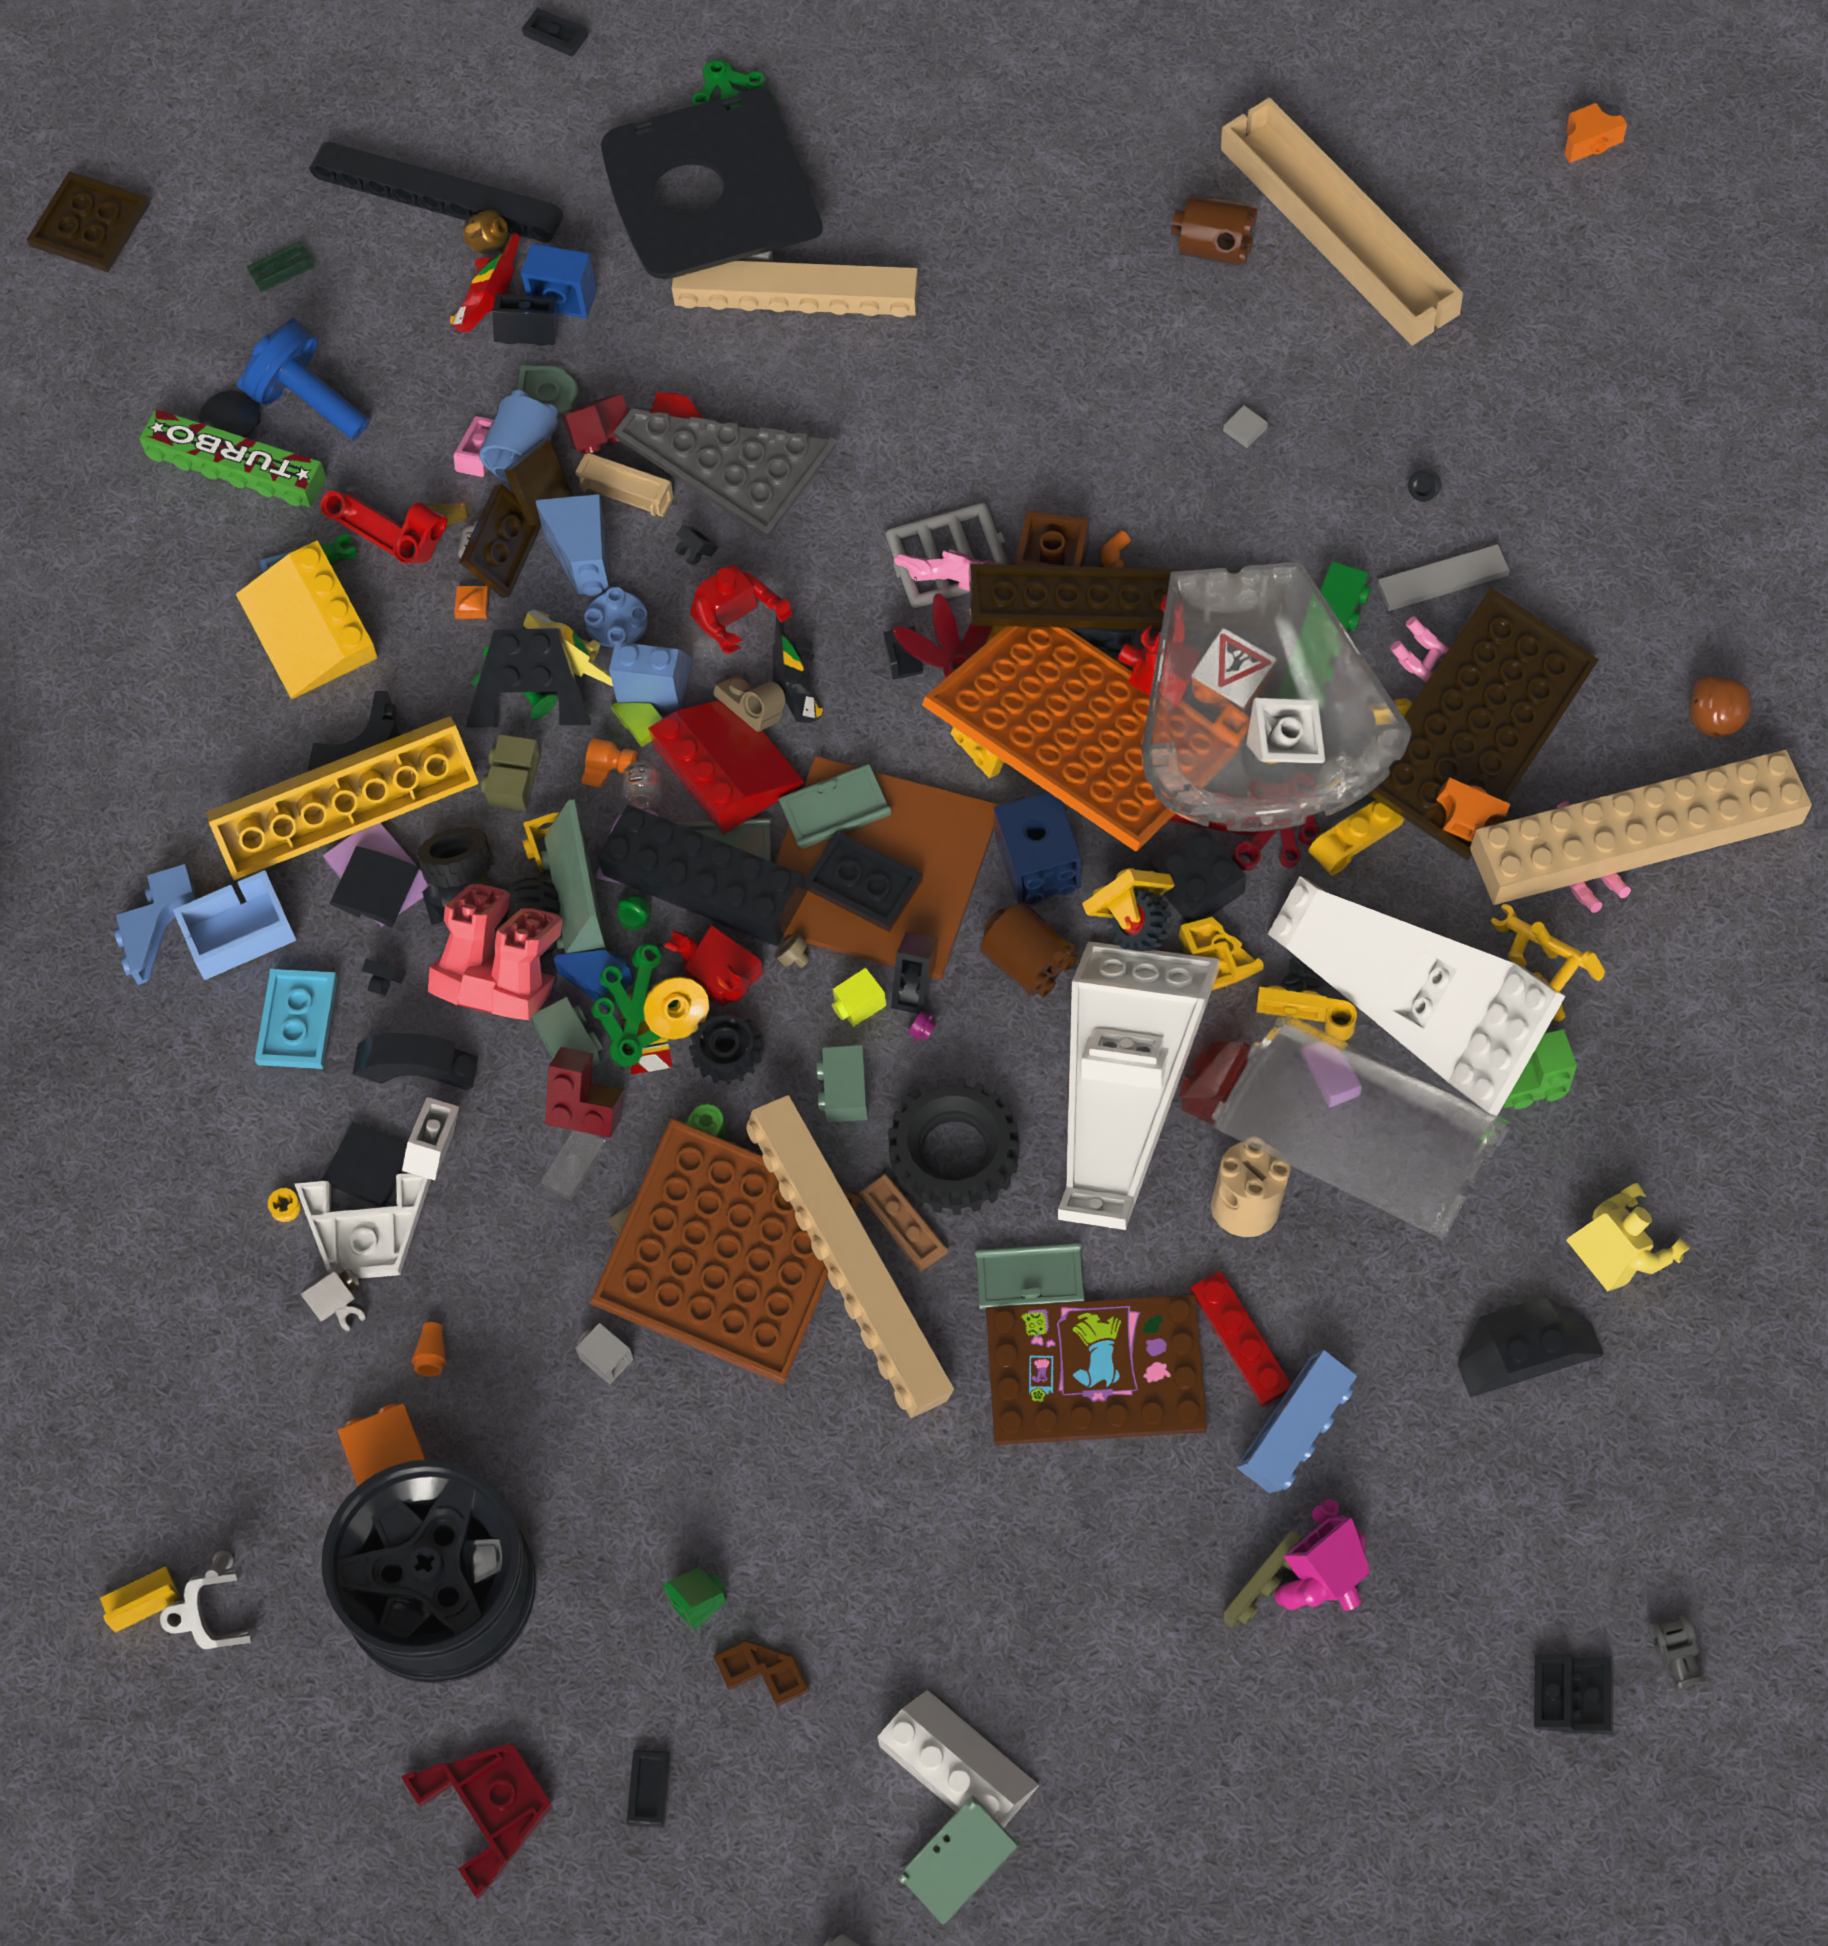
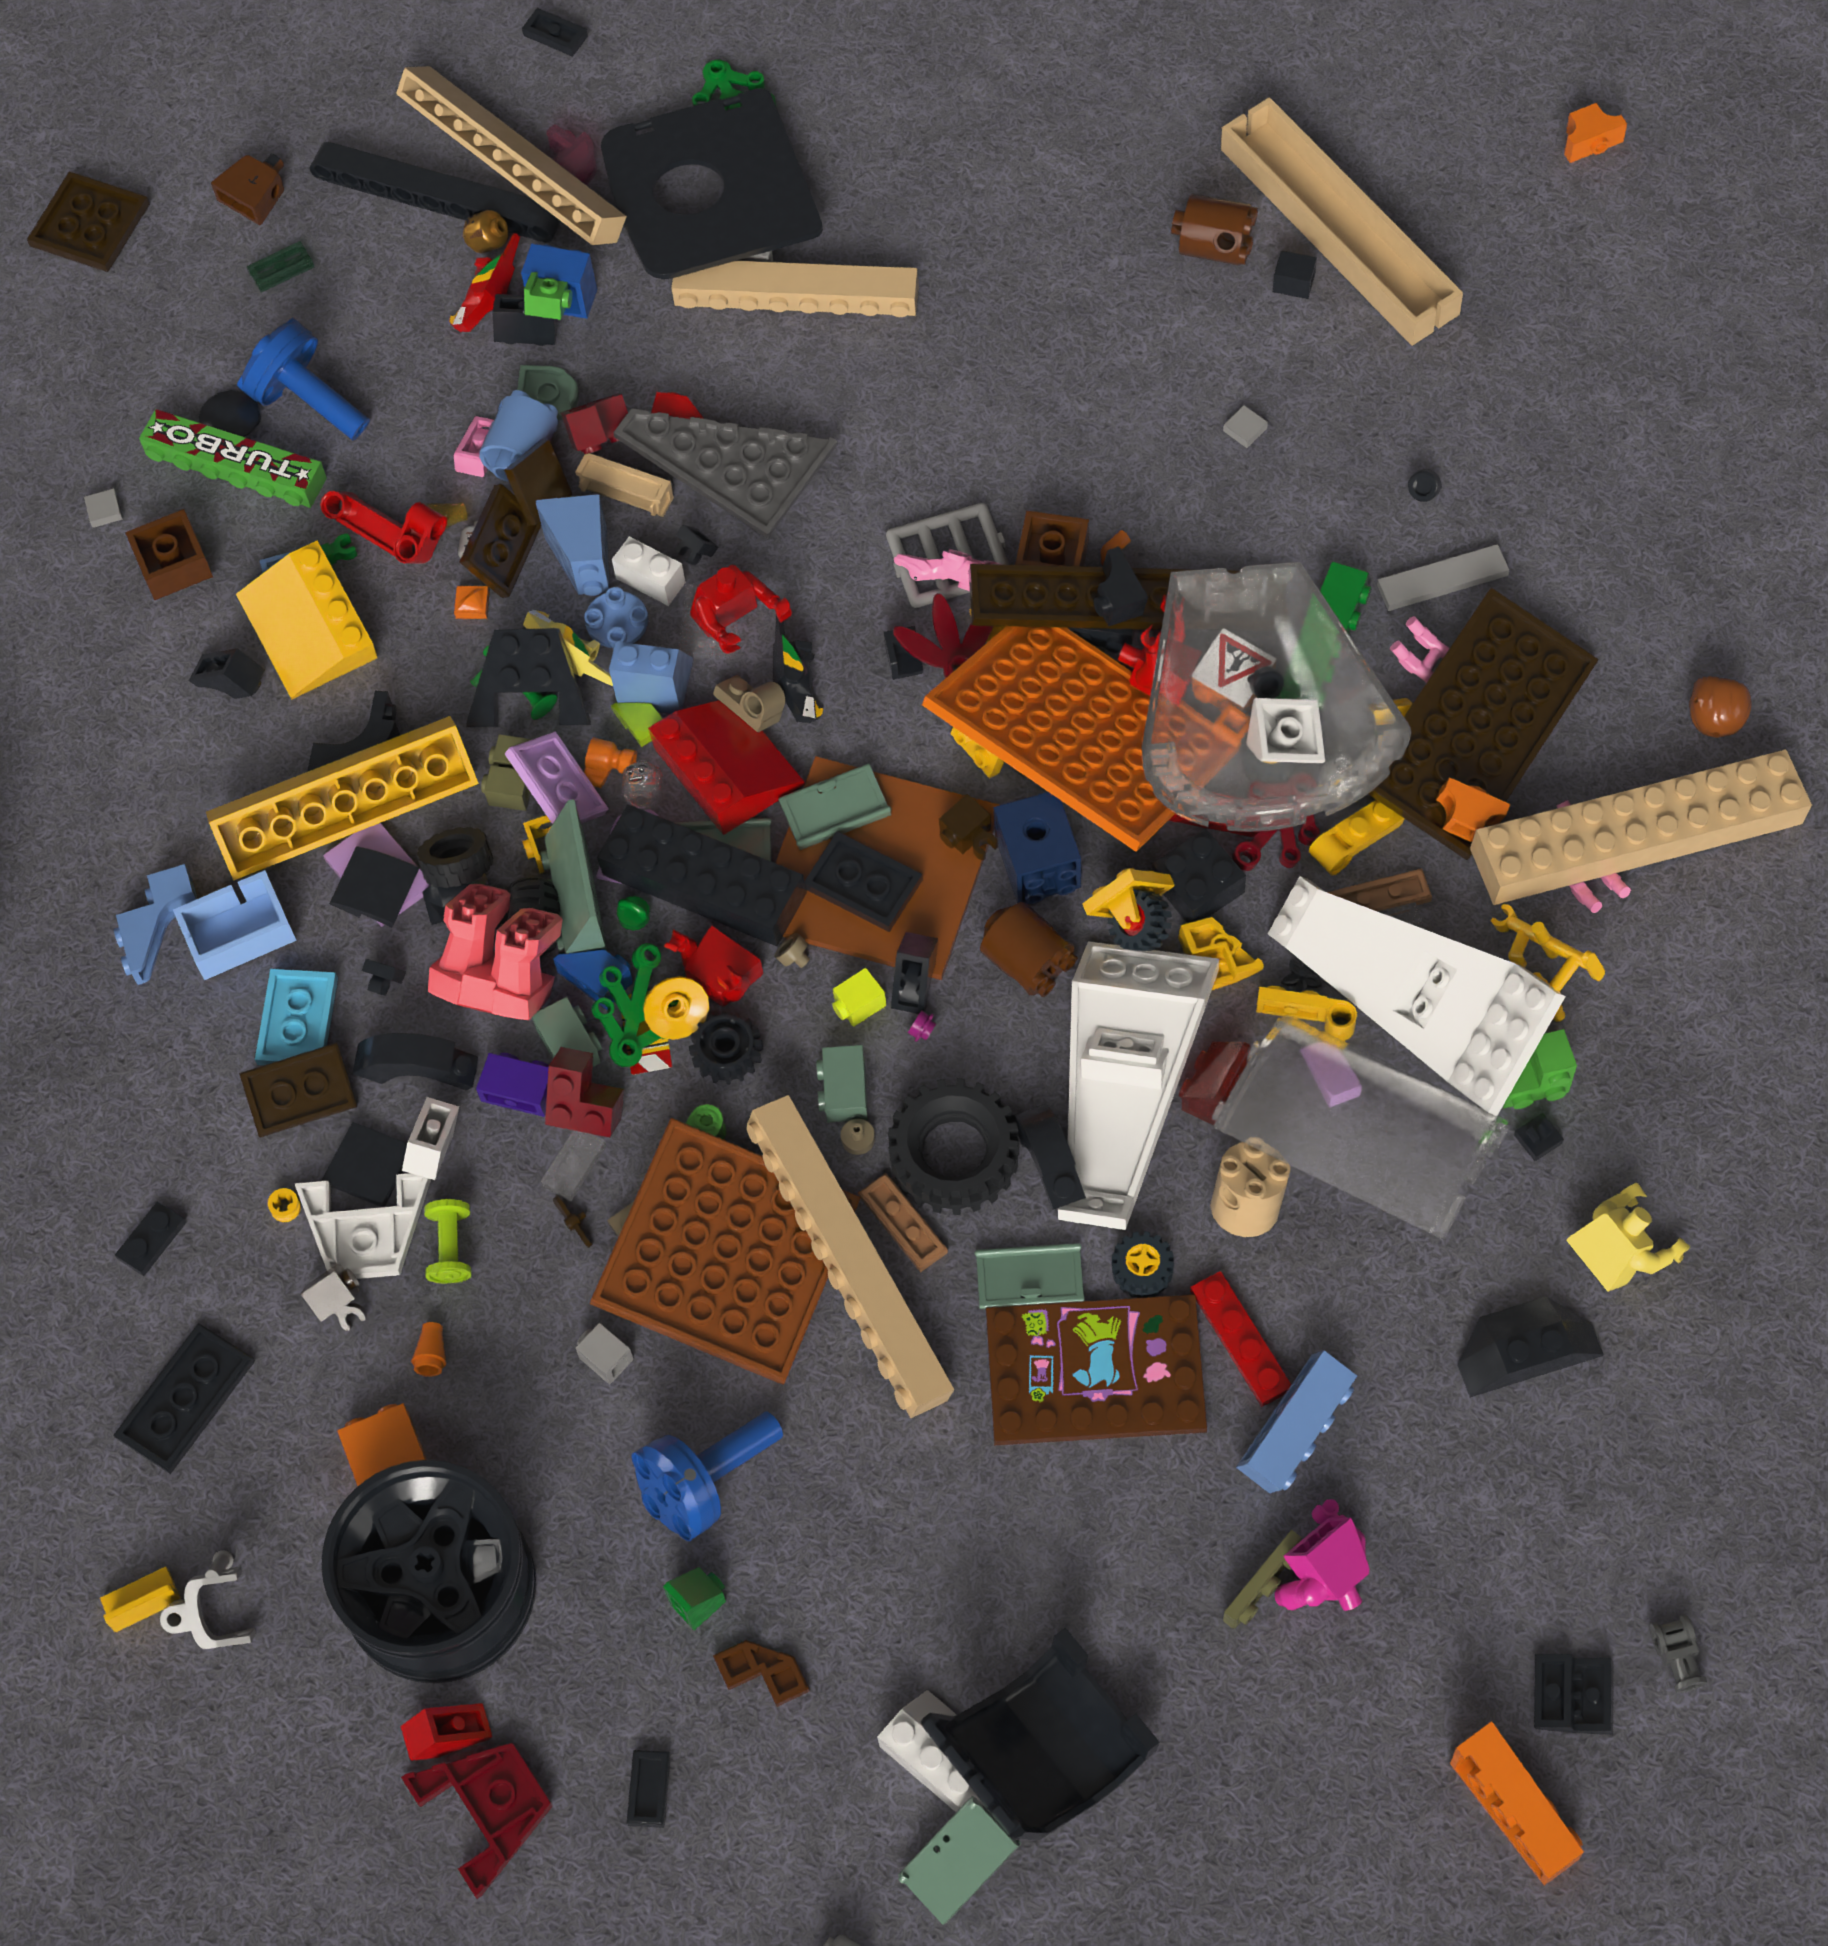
none -> light grey tile [84,489,123,528]
none -> black tile [113,1323,255,1475]
none -> black plate [115,1201,186,1276]
none -> reddish brown brick [125,509,213,600]
none -> black arch [189,648,265,699]
none -> reddish brown torso [211,153,284,225]
none -> dark brown tile [239,1043,358,1138]
none -> tan brick [396,66,627,245]
none -> red slope [400,1703,493,1761]
none -> lime hose [424,1199,472,1284]
none -> dark purple brick [476,1053,549,1117]
none -> lavender tile [505,731,609,824]
none -> bright green brick [524,272,572,320]
none -> clear pink brick [546,124,597,185]
none -> dark brown piece [553,1195,593,1248]
none -> white brick [612,536,686,606]
none -> blue piece [632,1411,783,1541]
none -> dark tan tile [841,1119,875,1155]
none -> black windscreen [921,1627,1160,1840]
none -> dark brown brick [939,794,998,860]
none -> black arch [1012,1104,1086,1210]
none -> black arch [1094,547,1148,627]
none -> black wheel [1111,1231,1174,1298]
none -> black tile [1247,666,1284,699]
none -> black panel [1273,251,1317,299]
none -> medium nougat tile [1327,868,1432,914]
none -> orange wedge [1450,1721,1584,1886]
none -> black tile [1514,1113,1564,1161]

